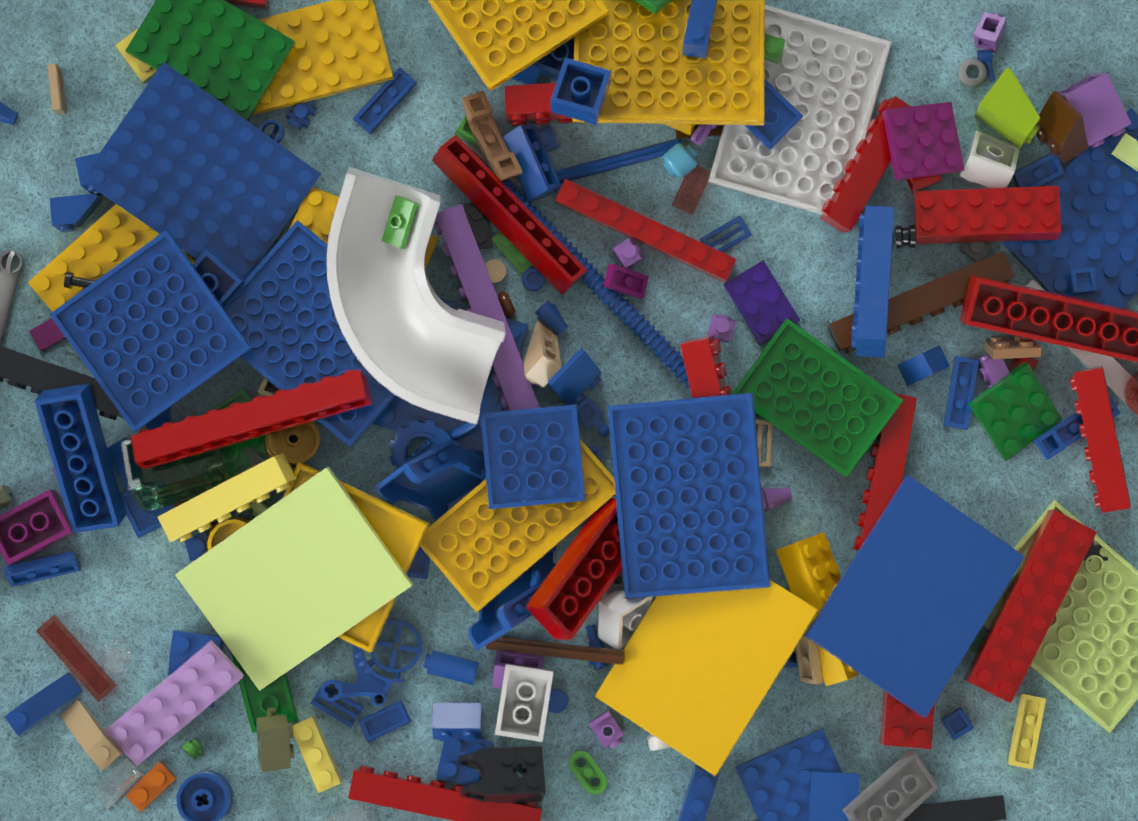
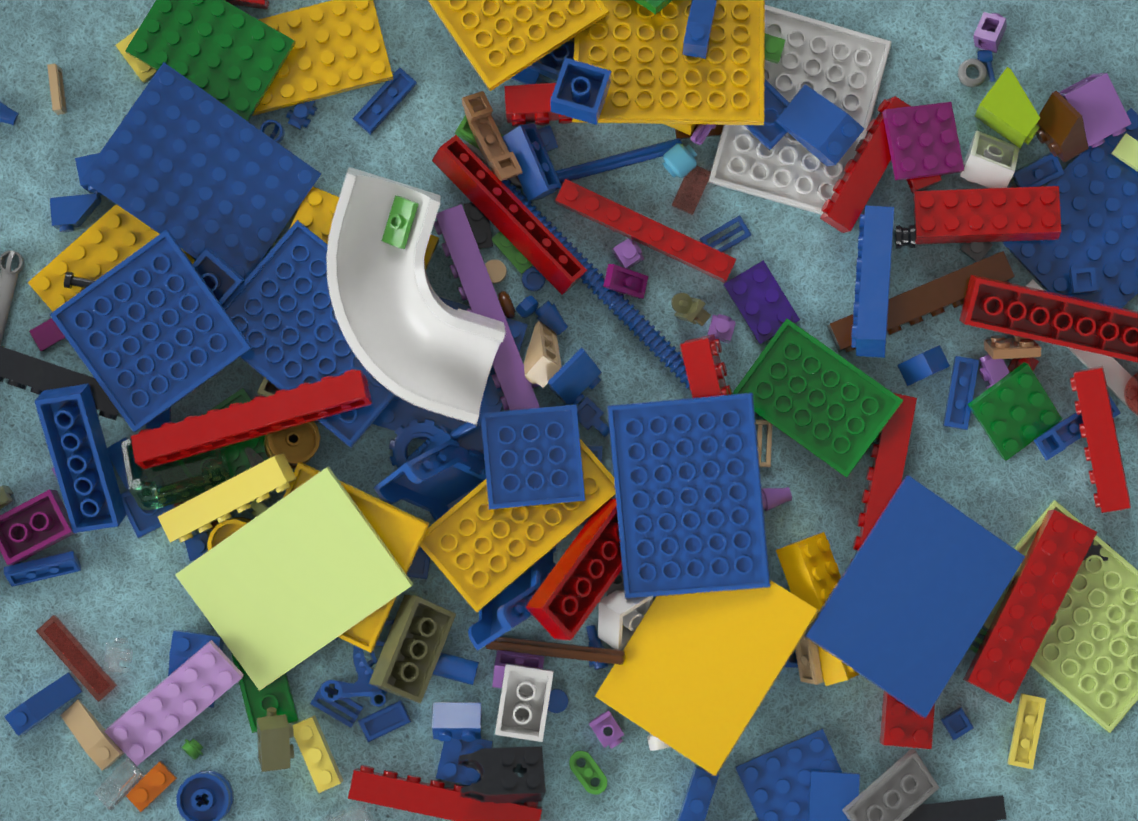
none -> olive slope [369,594,456,704]
none -> blue tile [516,296,539,318]
none -> olive hips [671,293,711,326]
none -> blue slope [775,85,865,167]

